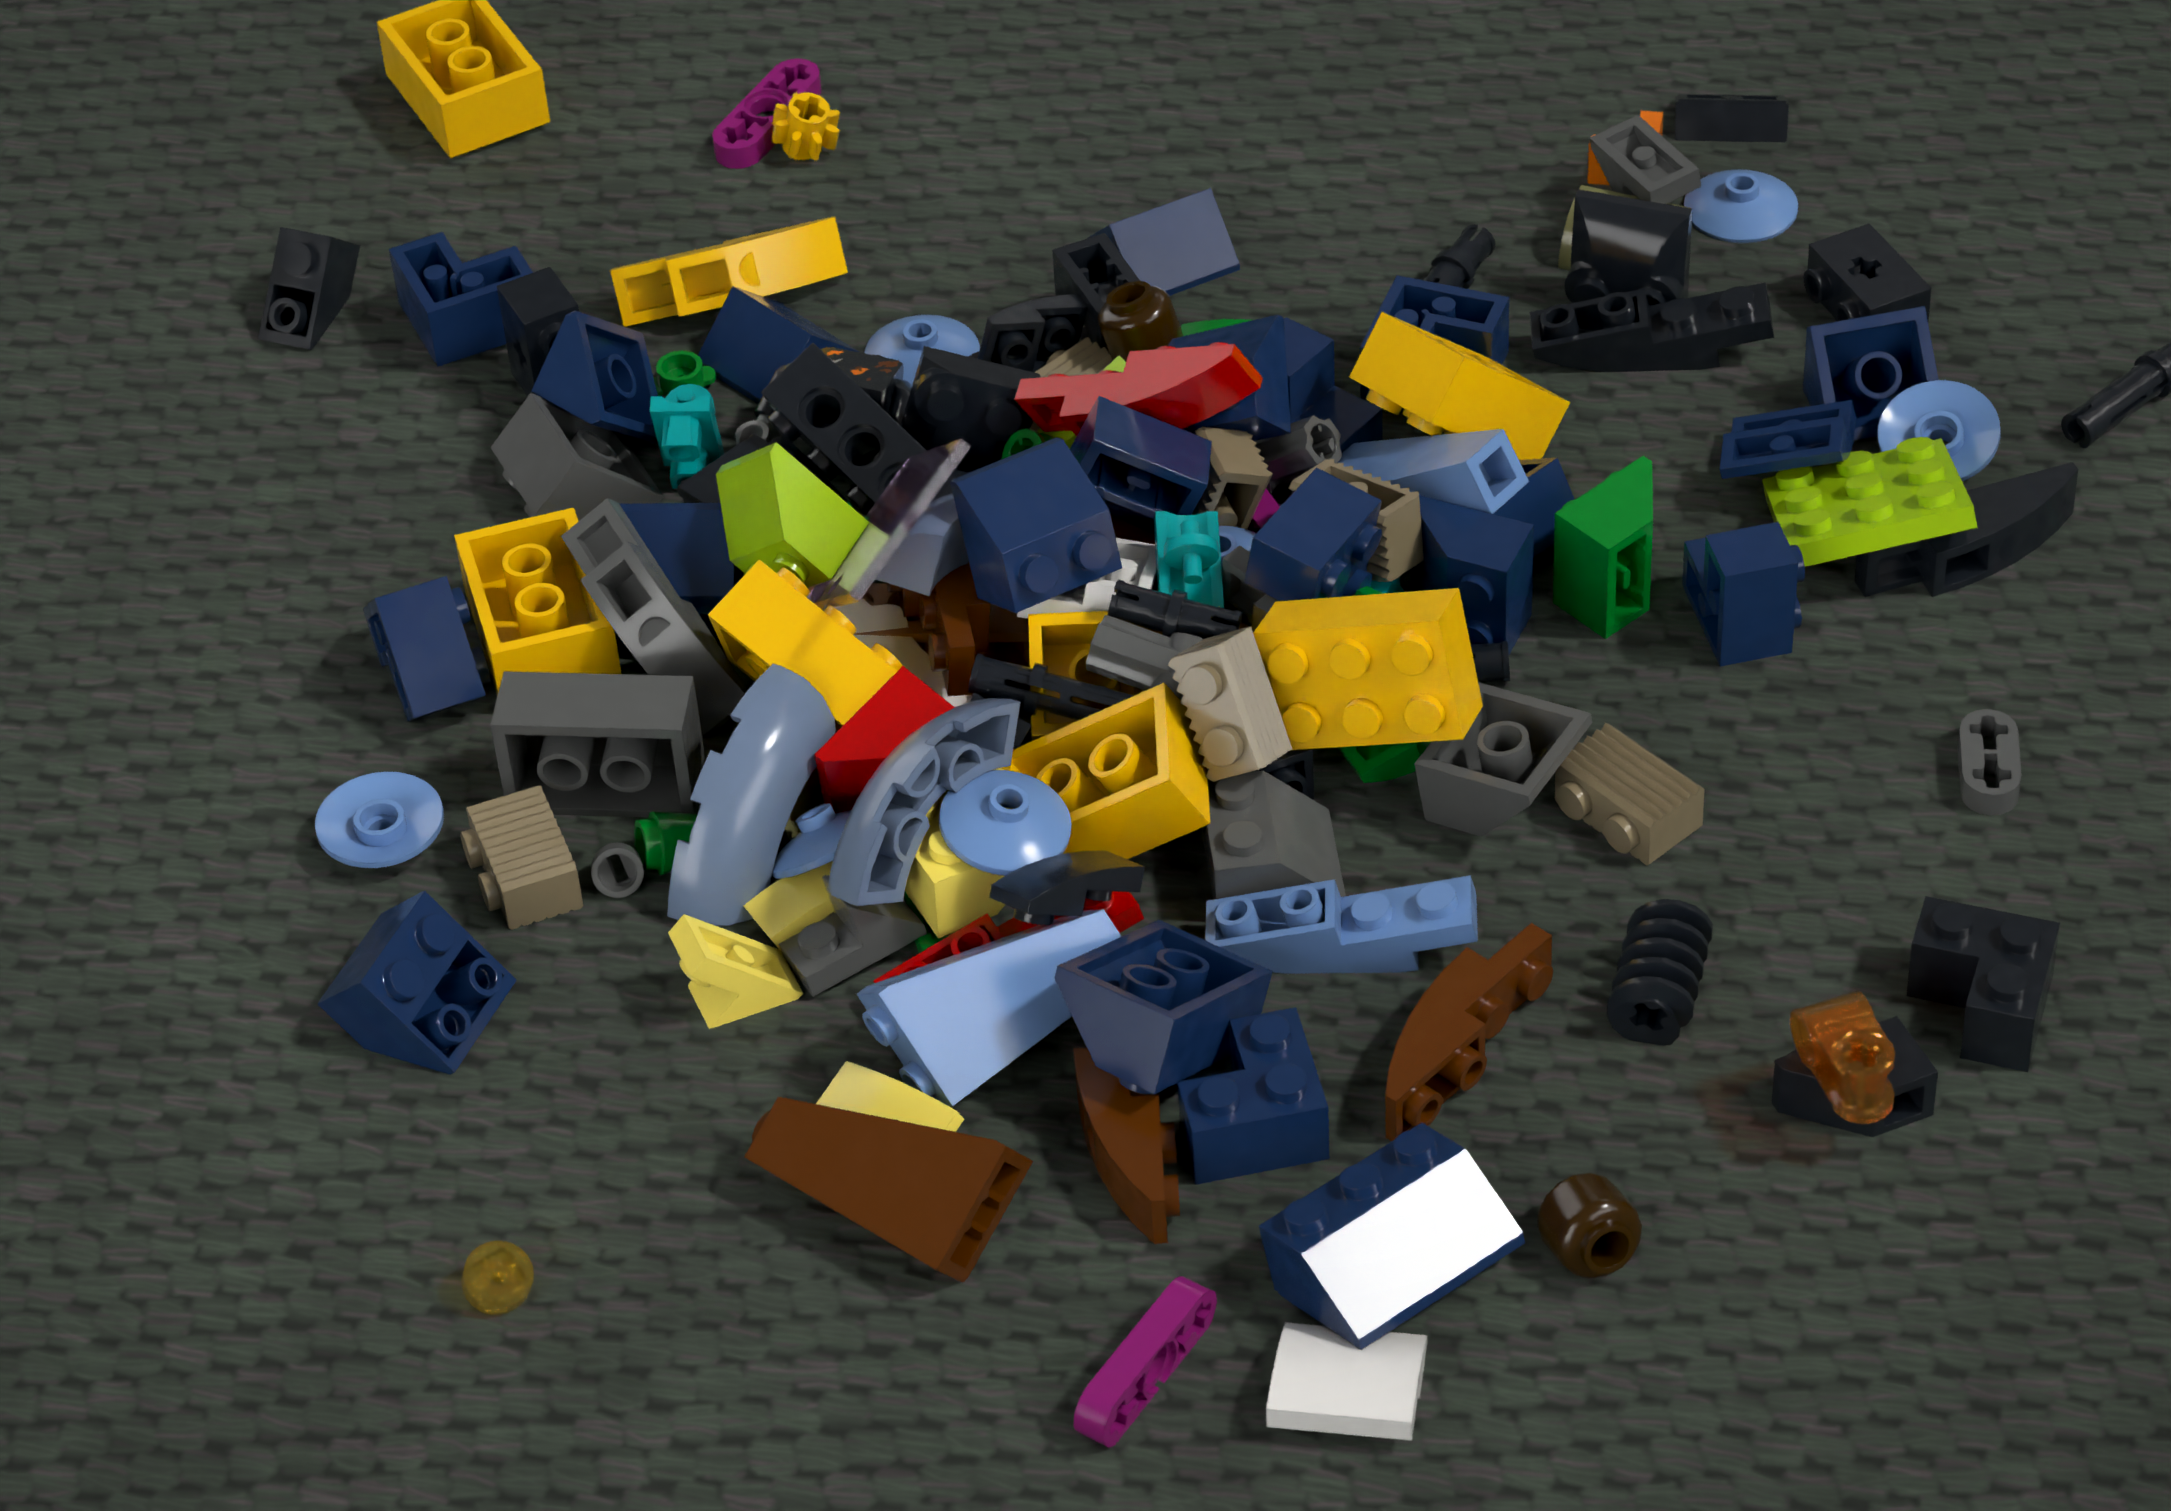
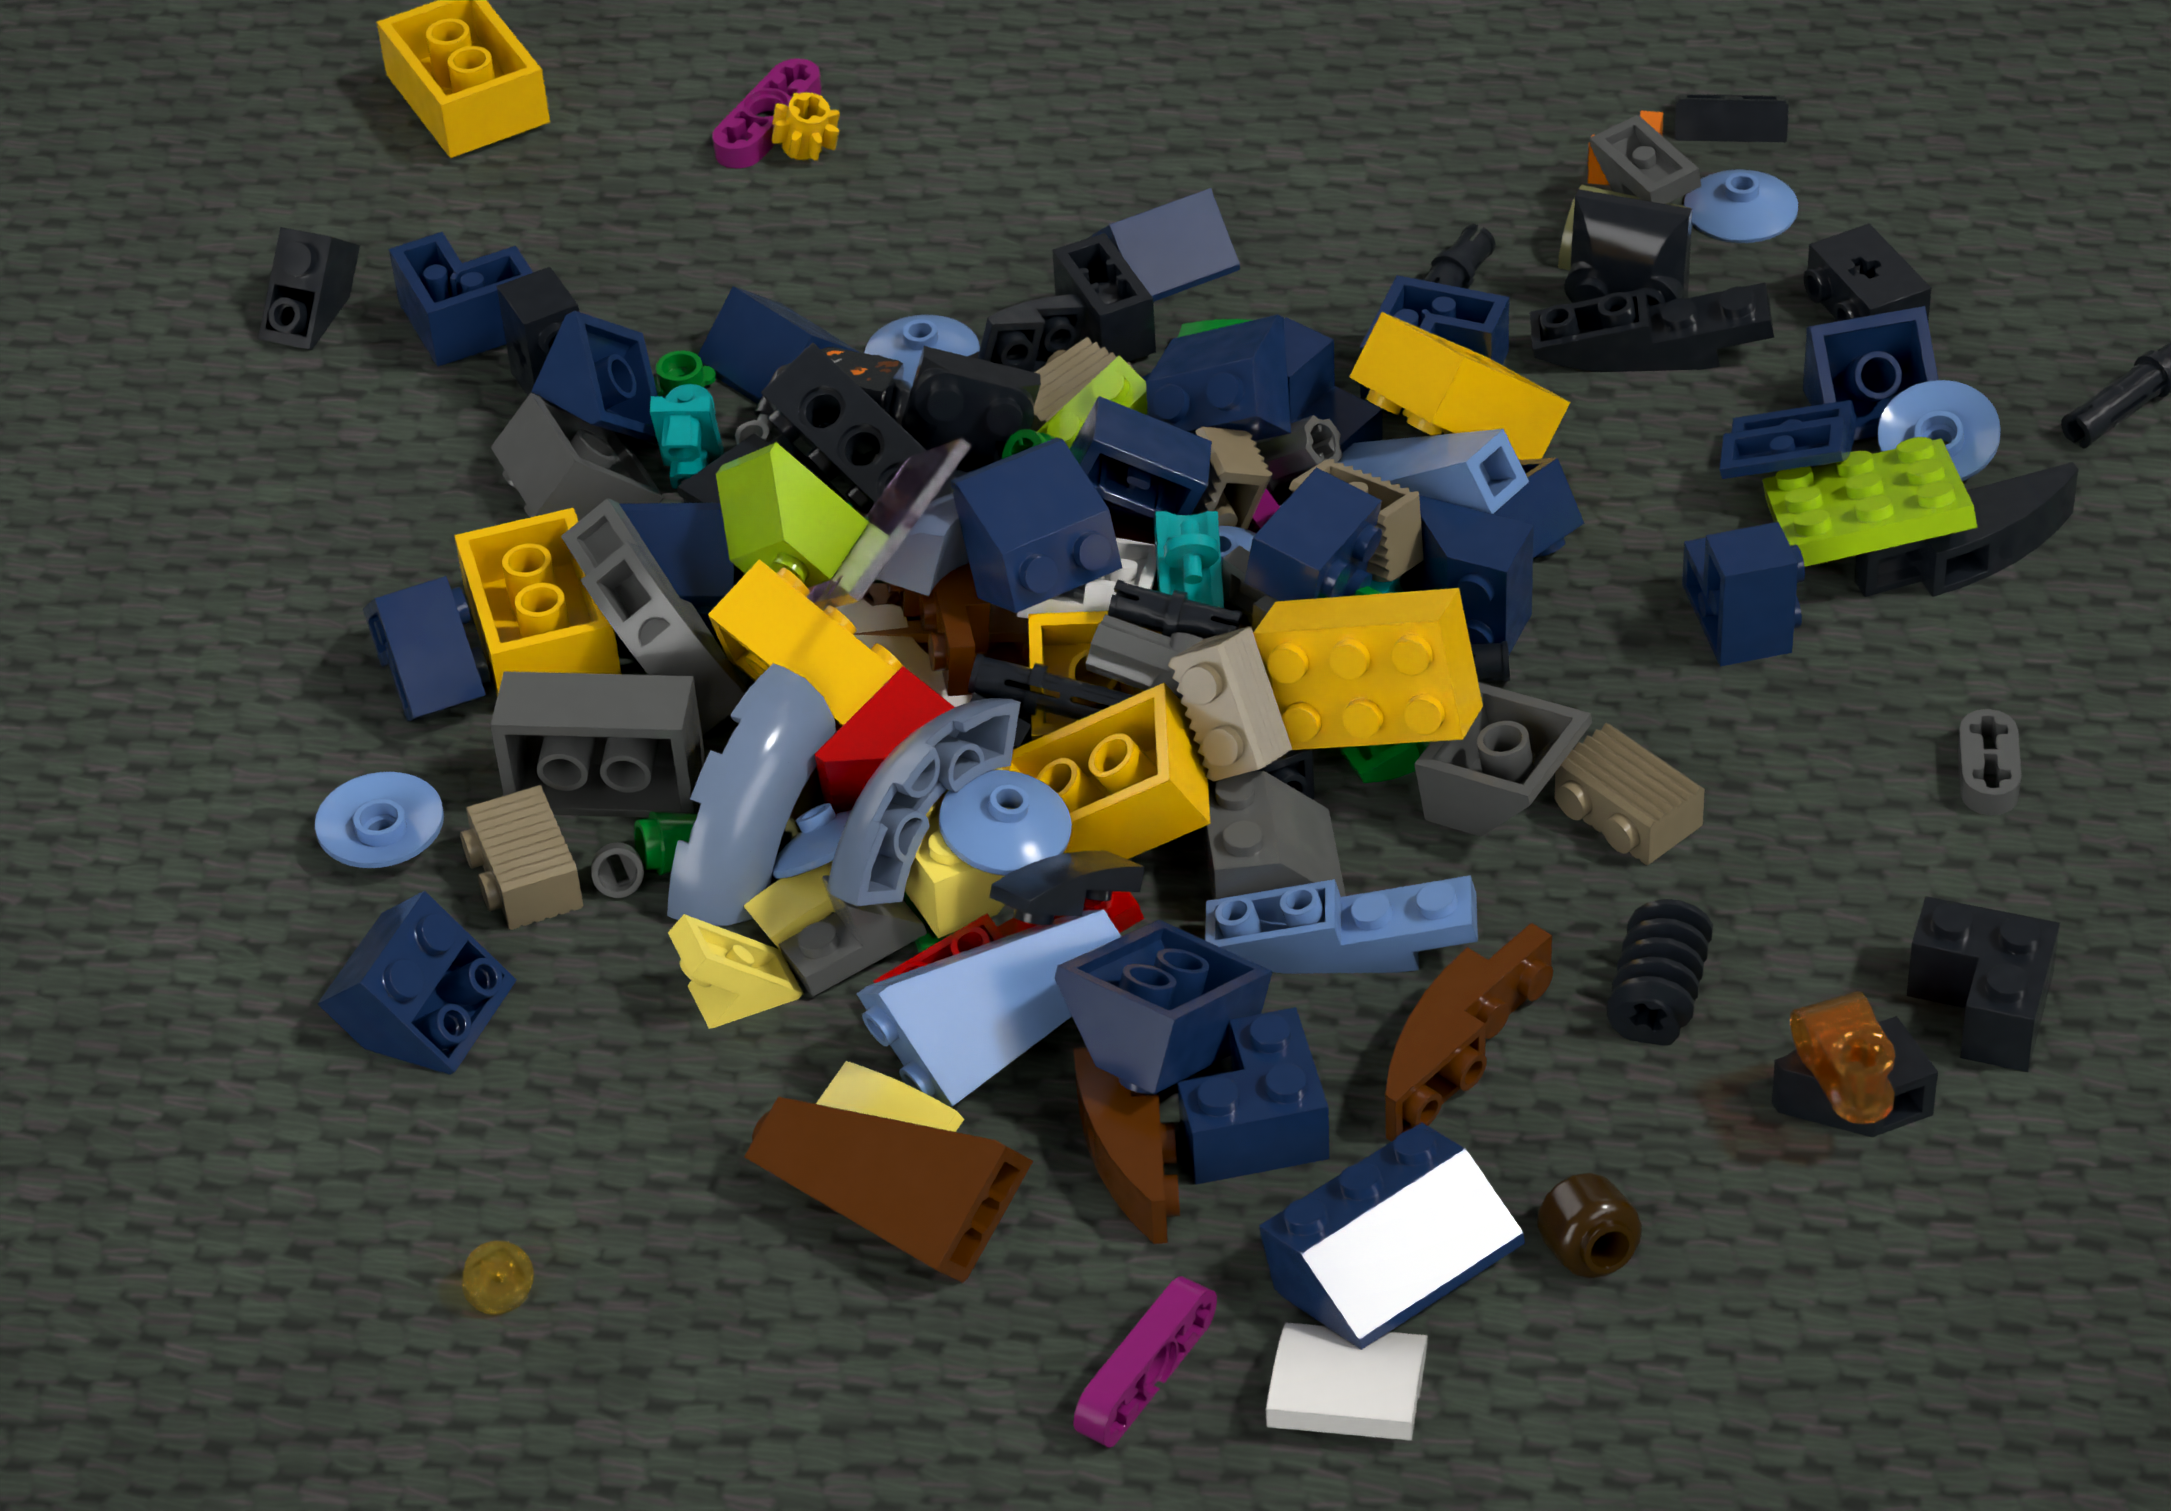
yellow slope [610,216,848,327] -> none
red slope [1014,342,1263,436] -> none
dark brown head [1098,281,1183,362] -> none
green slope [1553,455,1653,639] -> none

